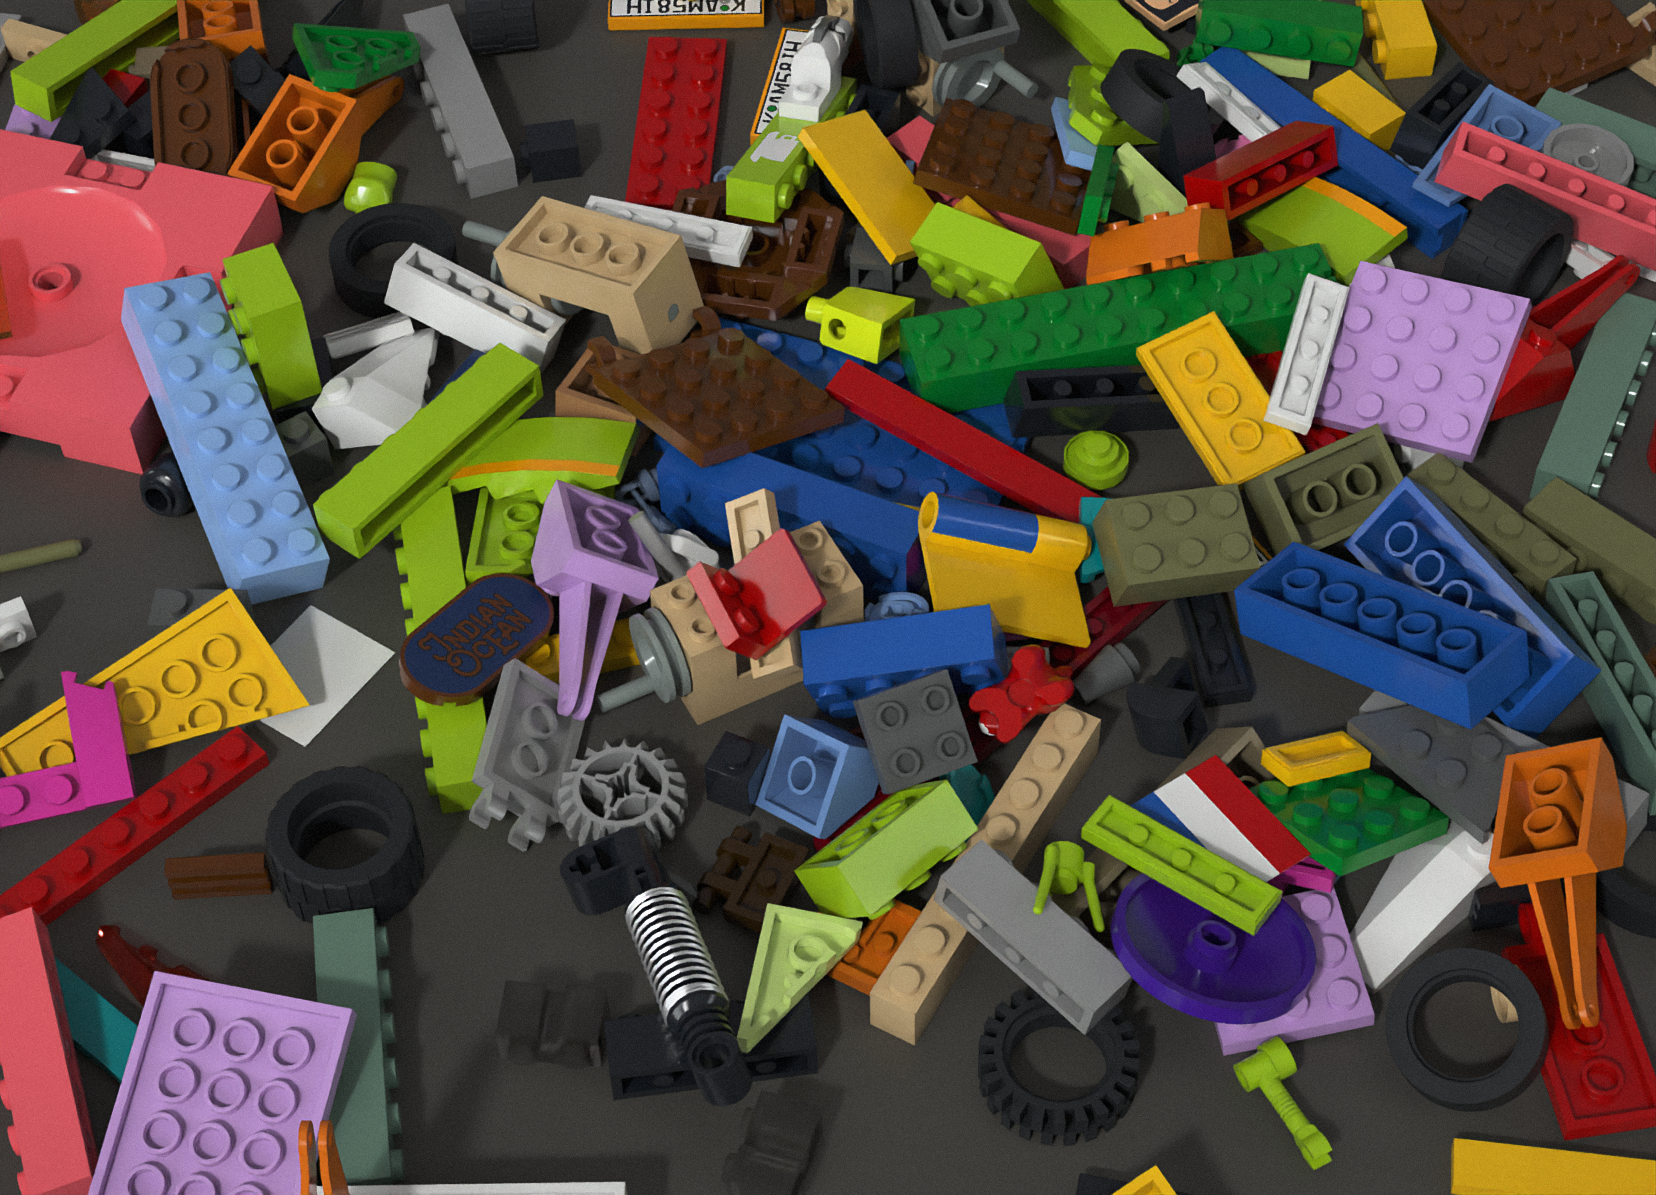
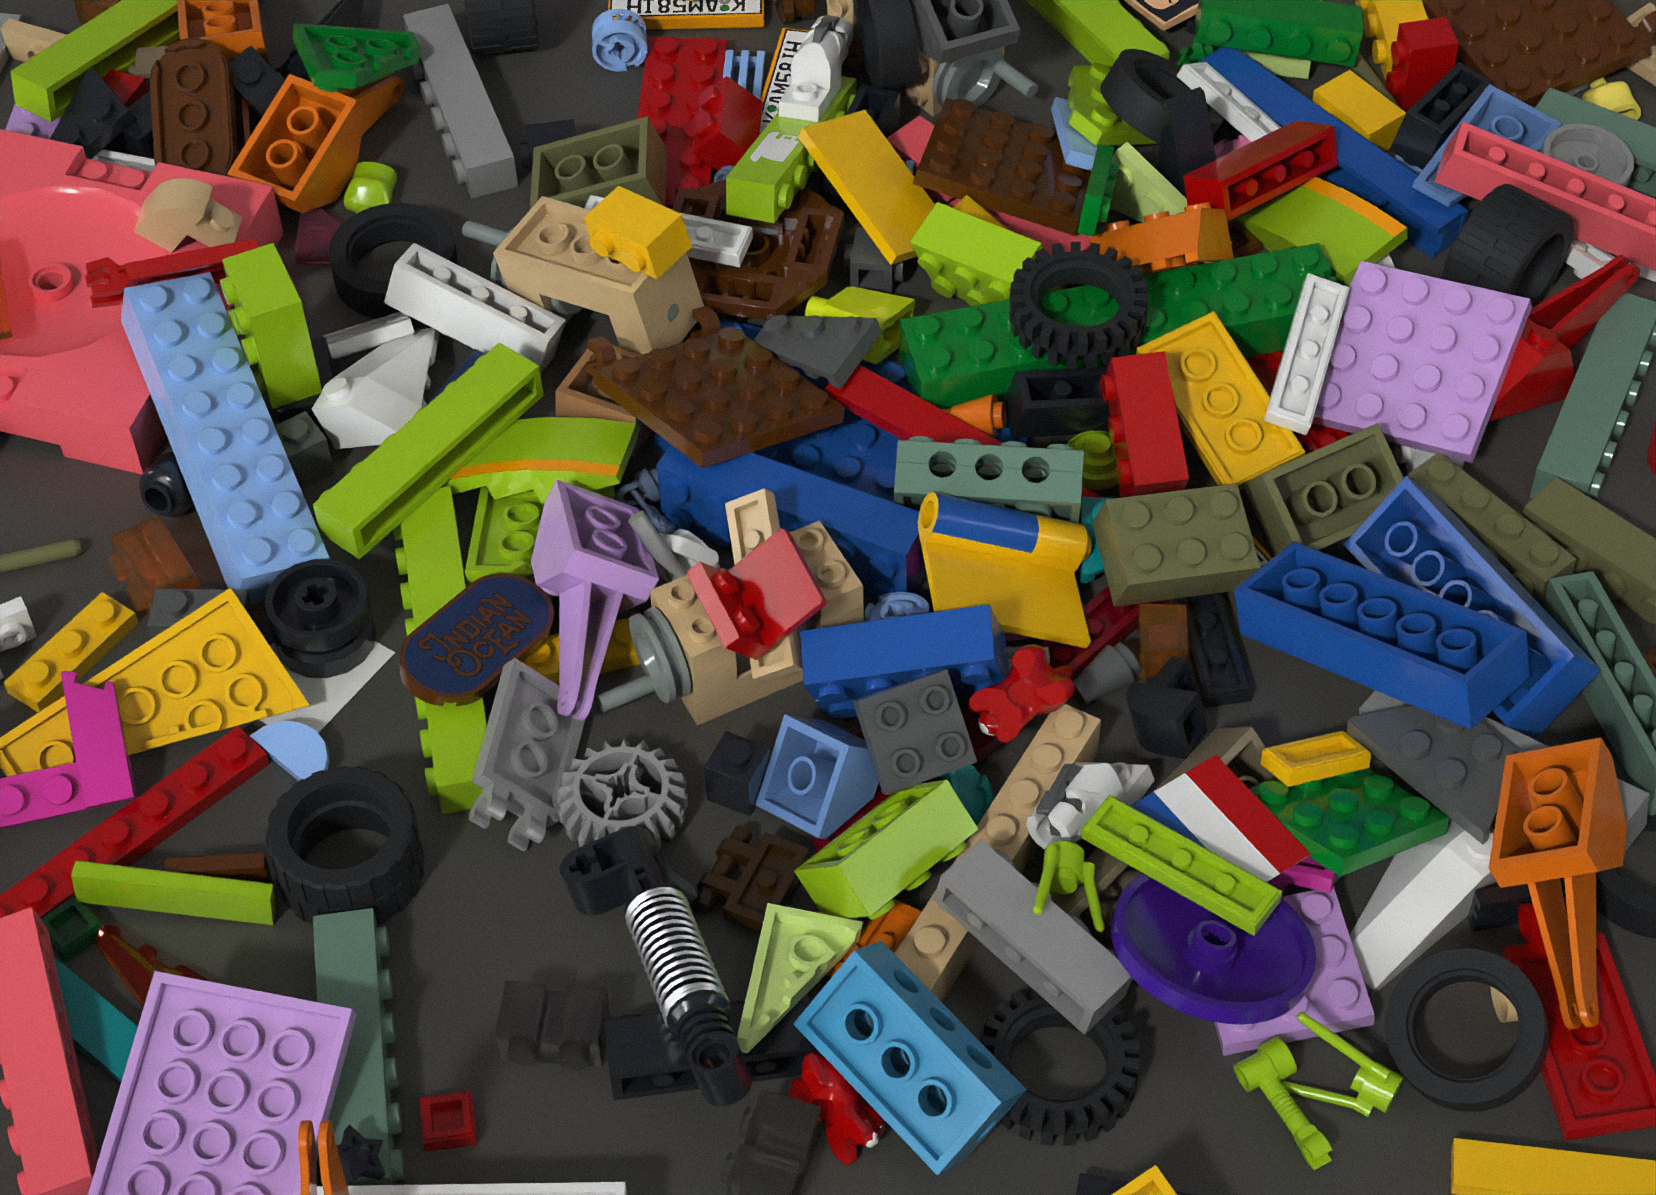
none -> yellow plate [4,592,139,713]
none -> dark green tile [40,895,107,963]
none -> lime tile [71,861,277,926]
none -> red tile [85,238,259,308]
none -> clear orange brick [108,515,201,615]
none -> tan brick [134,178,242,253]
none -> light blue tile [250,721,330,781]
none -> black wheel [264,559,376,678]
none -> clear pink tile [294,207,341,264]
none -> black piece [337,1124,385,1186]
none -> red tile [420,1090,477,1152]
none -> olive brick [530,116,667,209]
none -> yellow brick [583,186,692,280]
none -> light blue wheel [592,9,647,72]
none -> red brick [693,76,763,171]
none -> light blue tile [722,50,766,100]
none -> dark grey wing [753,315,883,389]
none -> red animal [789,1052,886,1165]
none -> dark azure brick [793,941,1027,1176]
none -> sand green brick [894,436,1084,523]
none -> orange cone [942,393,1007,438]
none -> black tyre [1009,242,1149,369]
none -> white plate [1026,762,1155,850]
none -> red wedge [1100,351,1189,498]
none -> clear orange brick [1136,604,1188,677]
none -> lime plant [1282,1012,1405,1117]
none -> red brick [1386,17,1459,111]
none -> light yellow piece [1582,76,1641,120]

